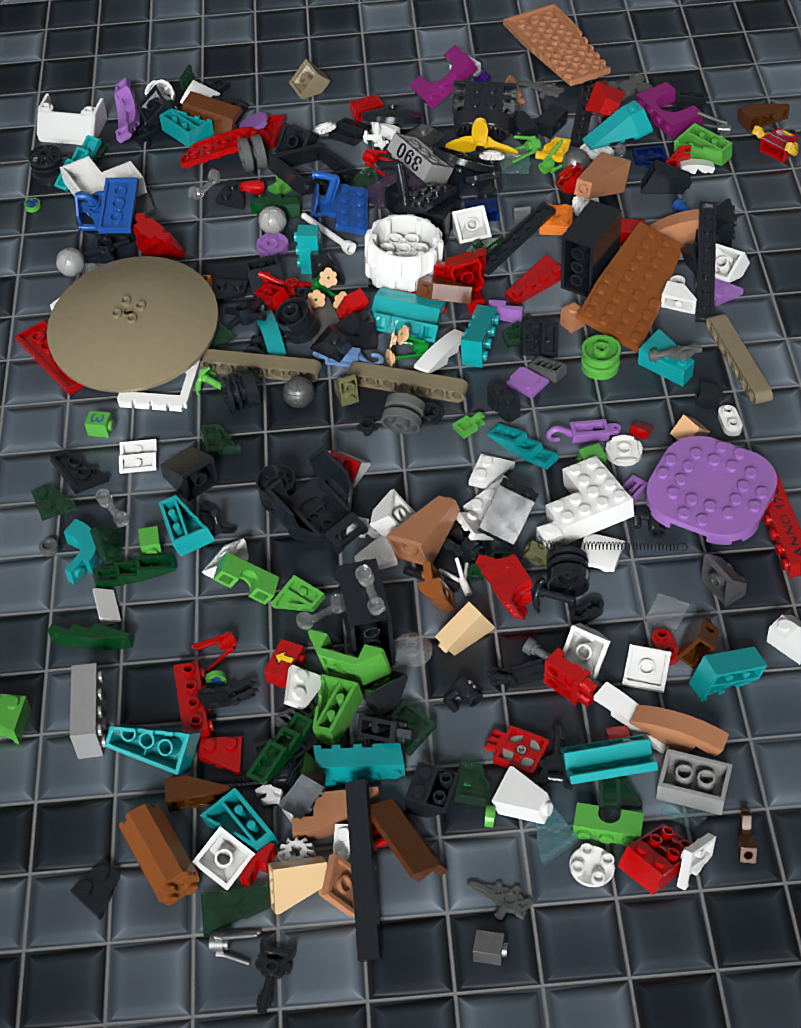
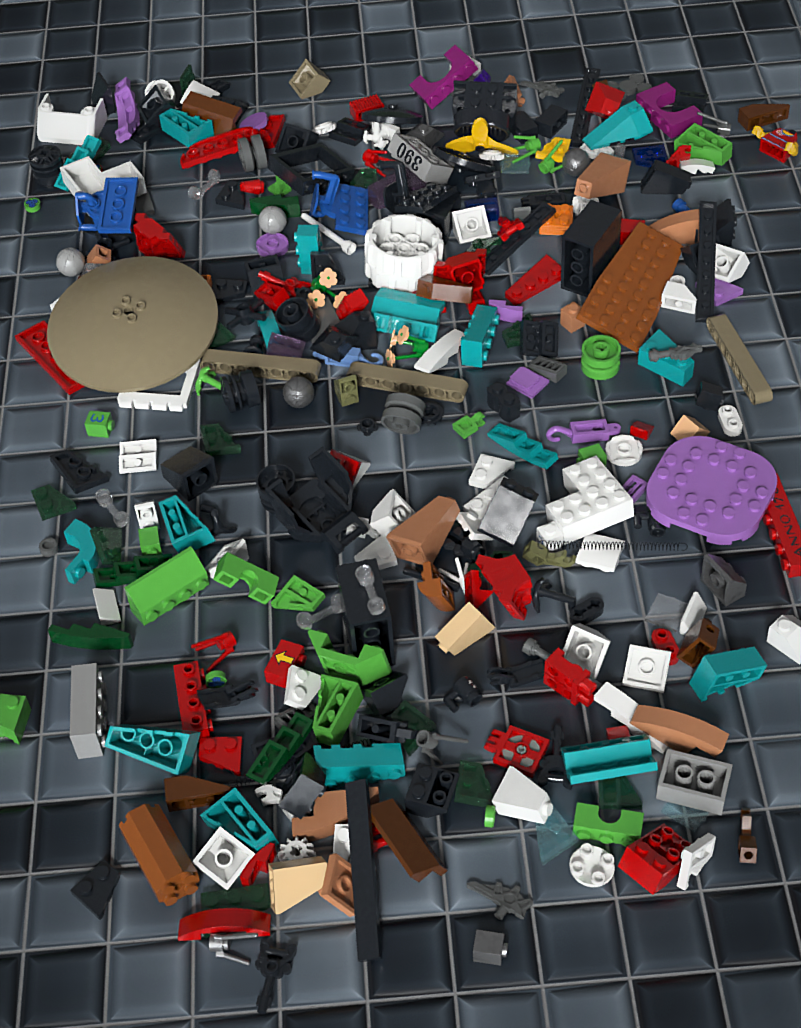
clear dish [394,633,433,667] -> none
nougat wing [503,3,611,86] -> none
black wheel [547,546,590,597] -> none
red cylinder [555,162,585,195] -> none
none -> nougat brick [87,244,111,270]
none -> black slope [91,72,116,115]
none -> bright green slope [124,546,209,626]
none -> white slope [134,500,160,529]
none -> red slope [178,908,271,941]
none -> clear purple brick [266,332,306,358]
none -> dark grey plant [416,730,469,765]
none -> red slope [464,570,493,609]
none -> red piece [497,216,525,242]
none -> black hinge [521,192,566,210]
none -> white slope [679,592,707,635]

